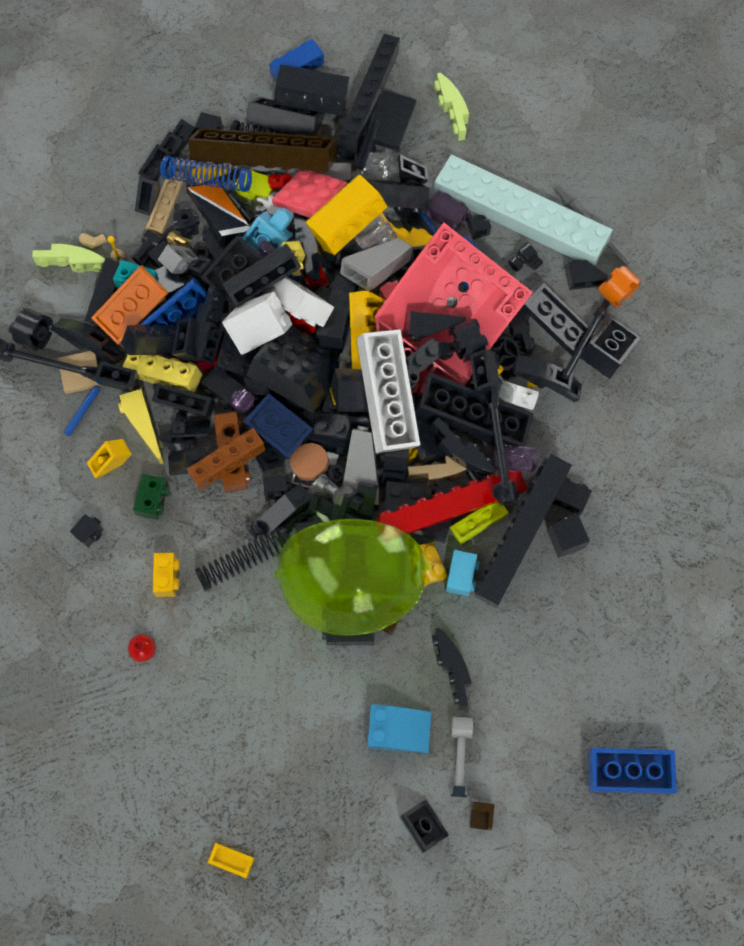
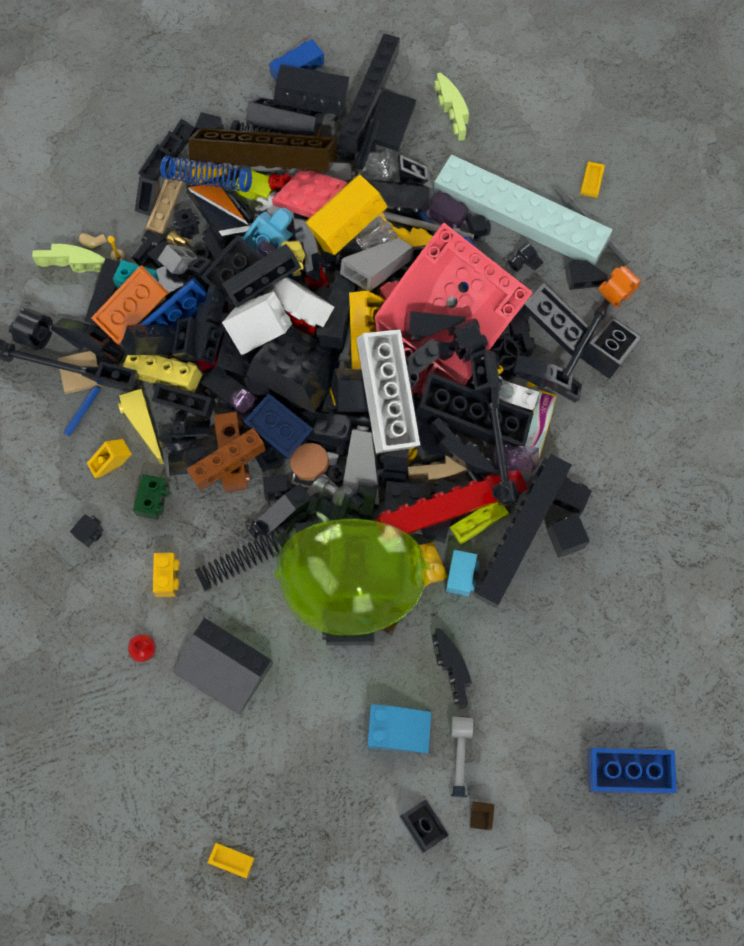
none -> black slope [173,617,273,715]
none -> light grey bar [379,211,474,241]
none -> slope [519,390,557,464]
none -> yellow tile [580,161,605,198]

